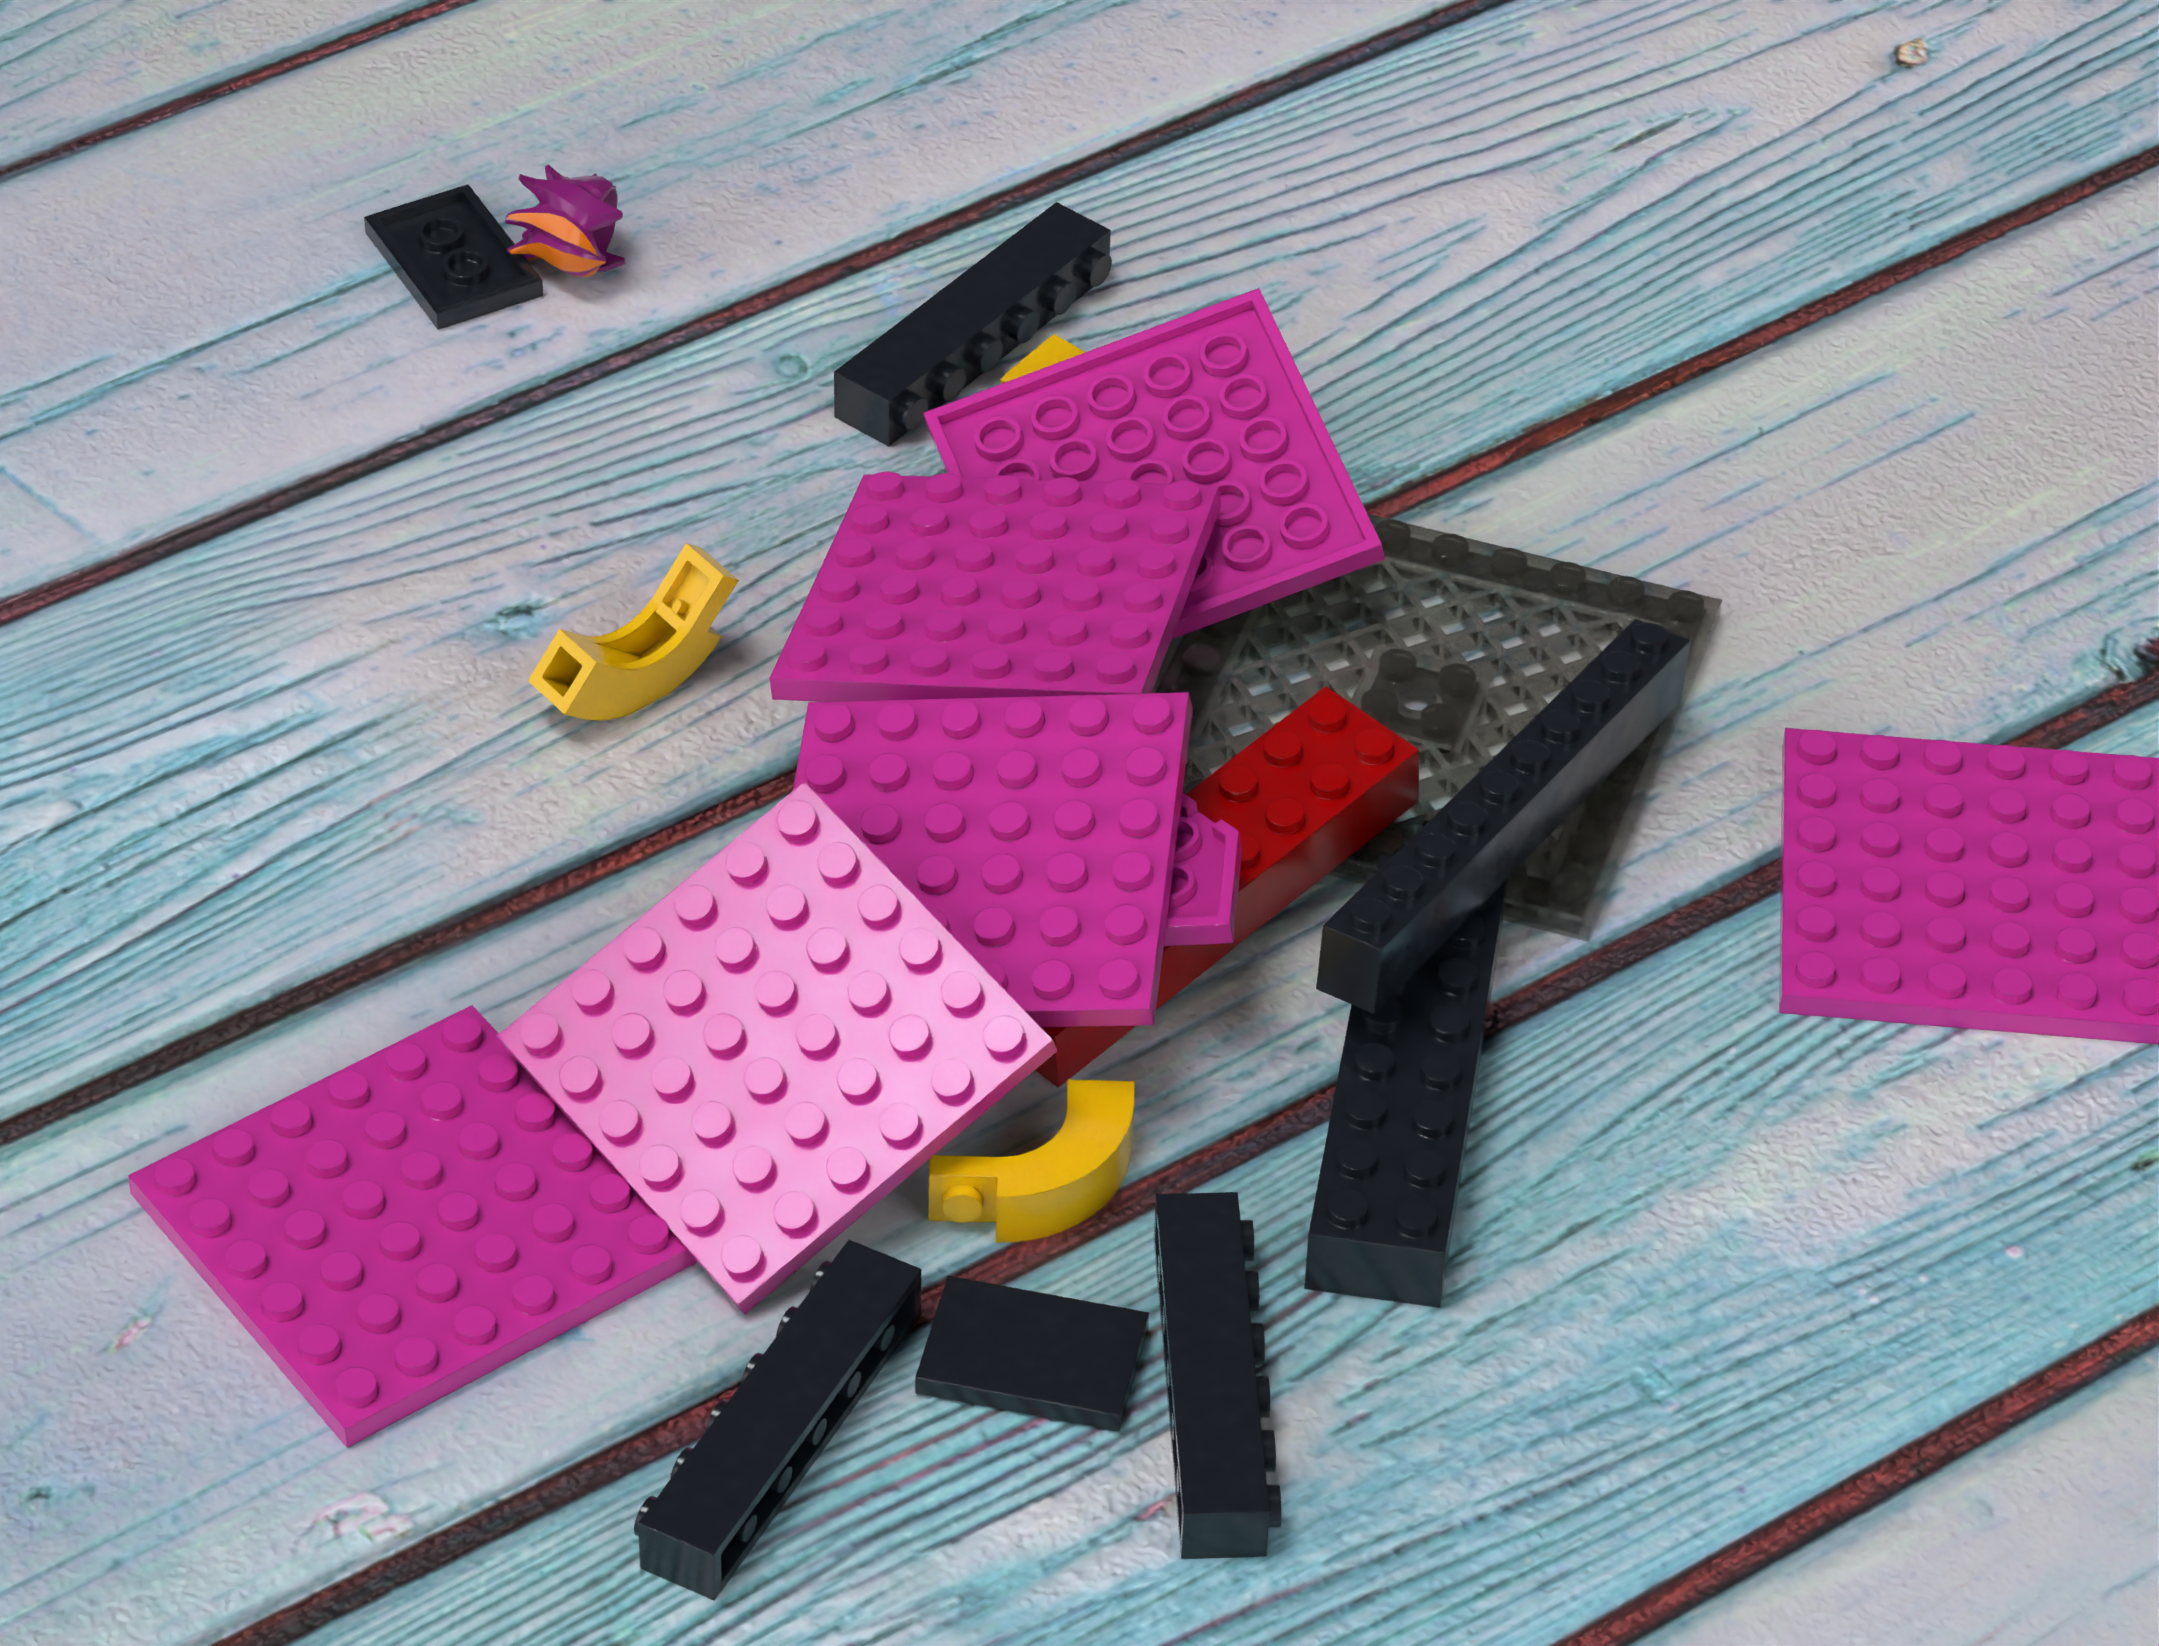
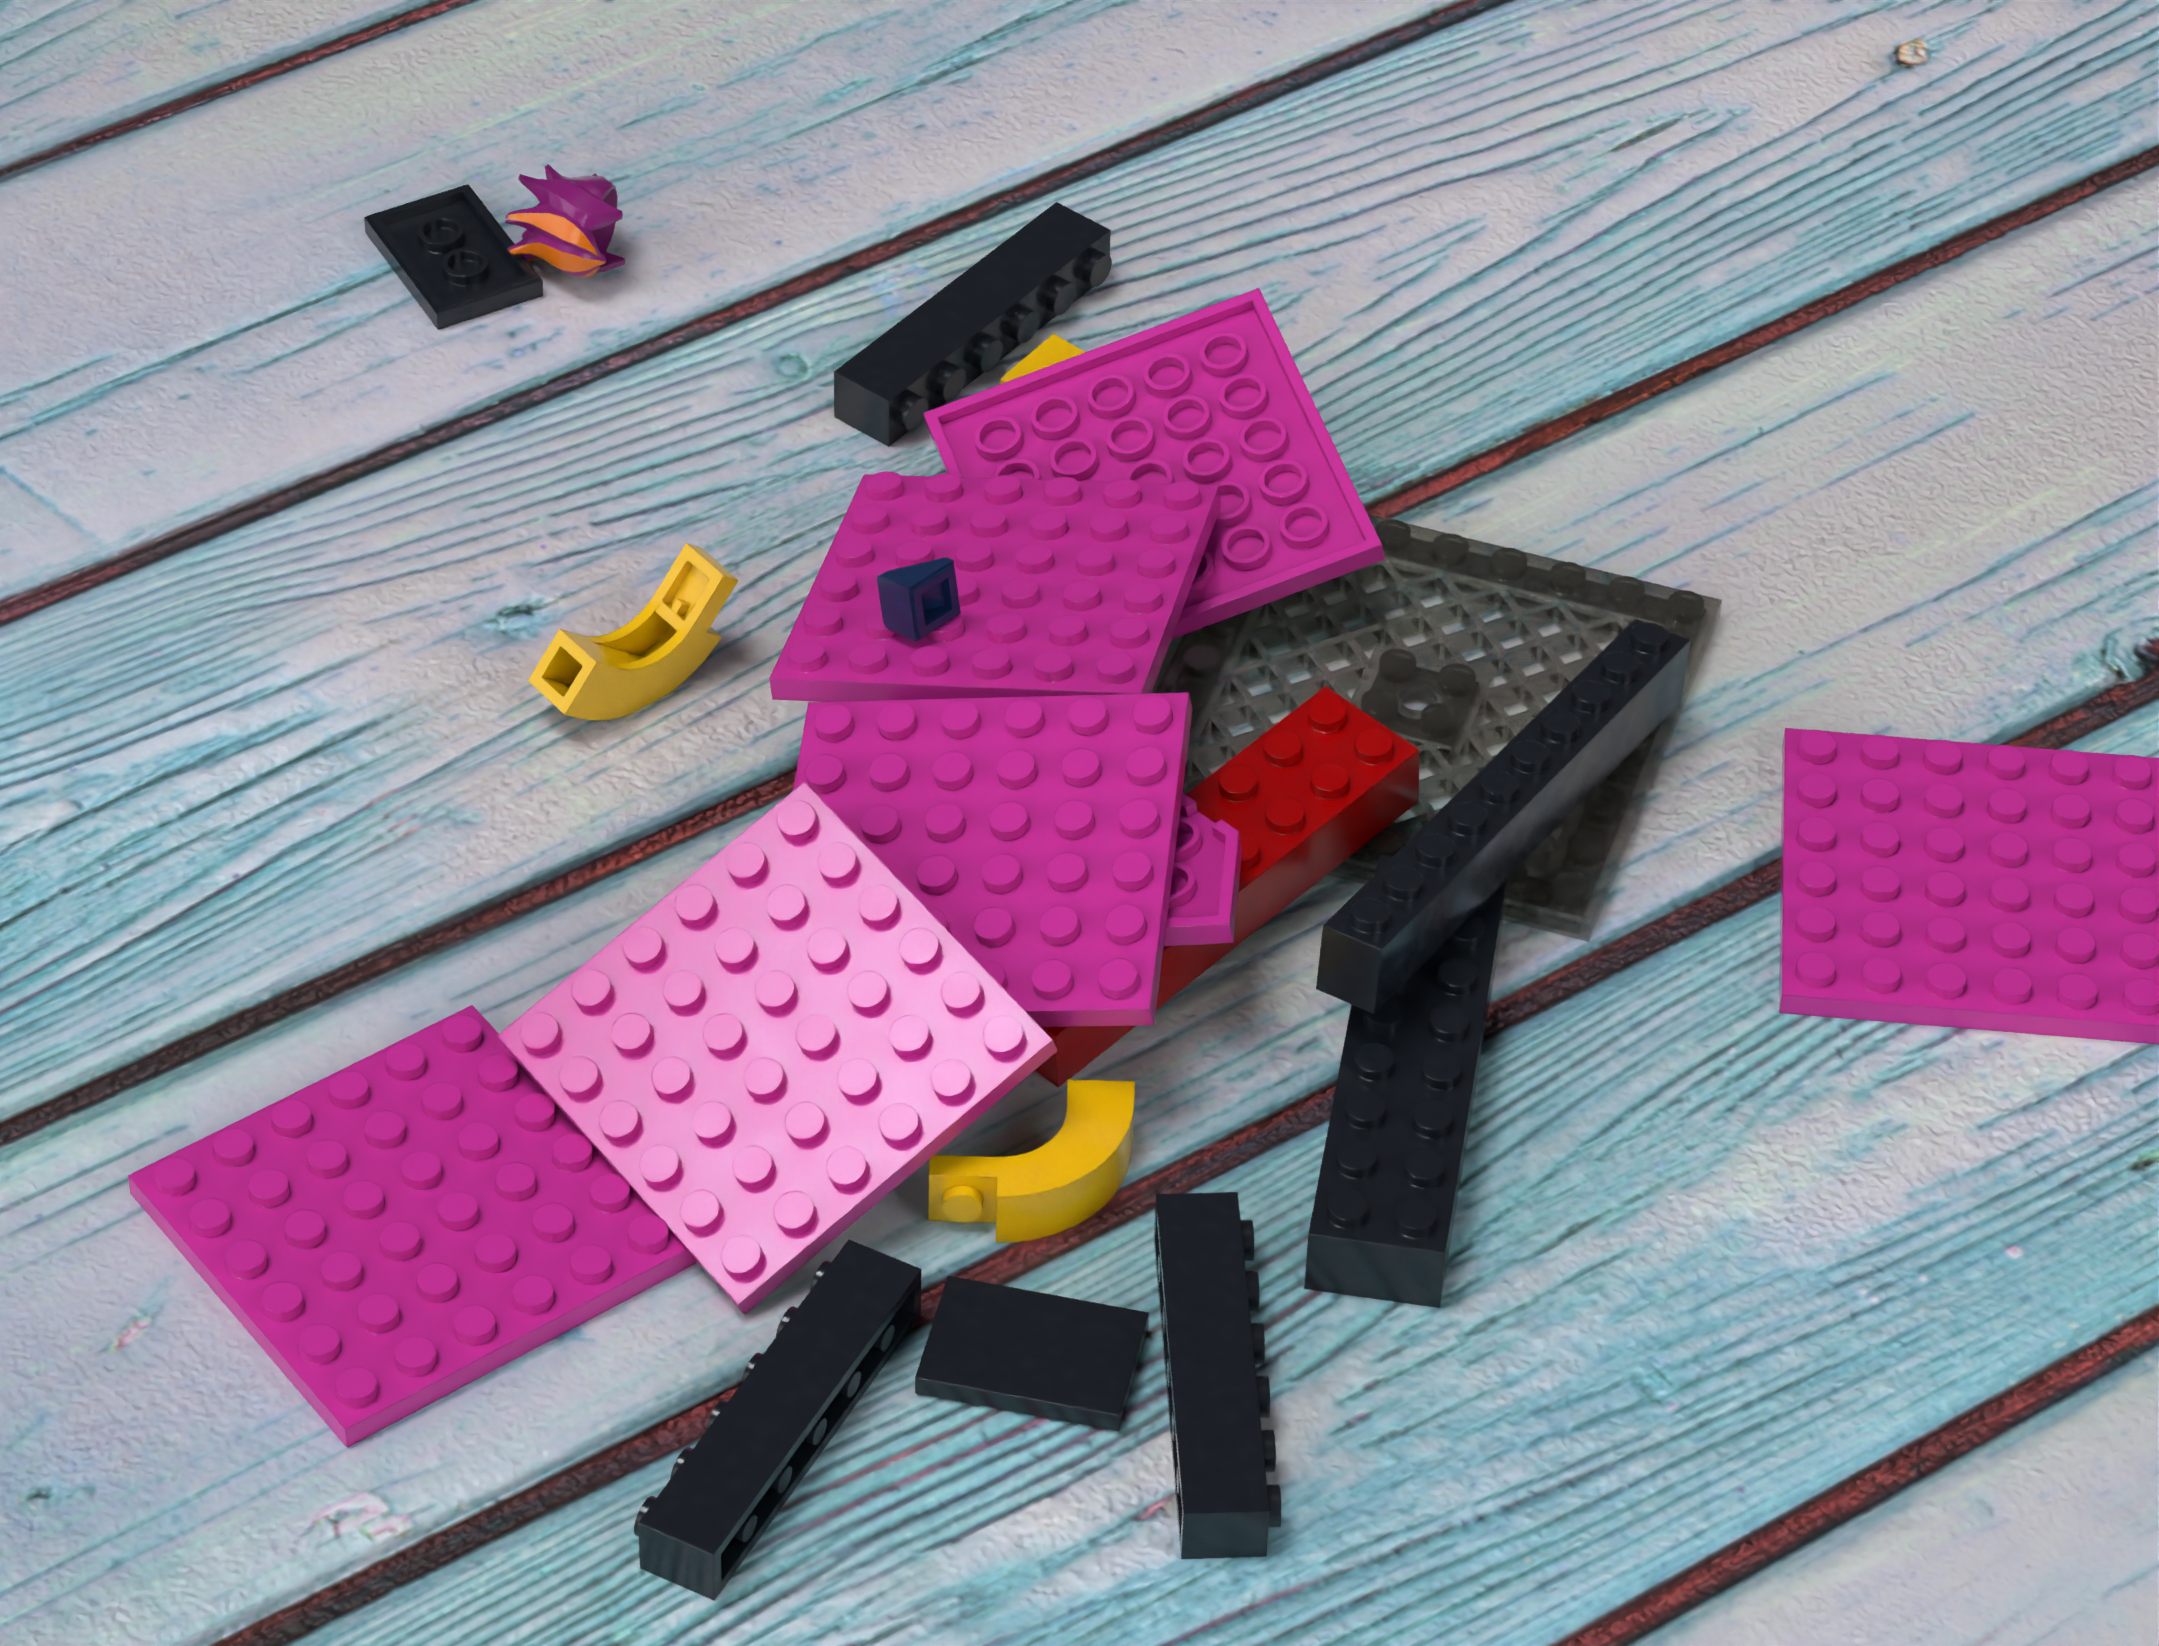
none -> dark blue slope [877,557,961,642]

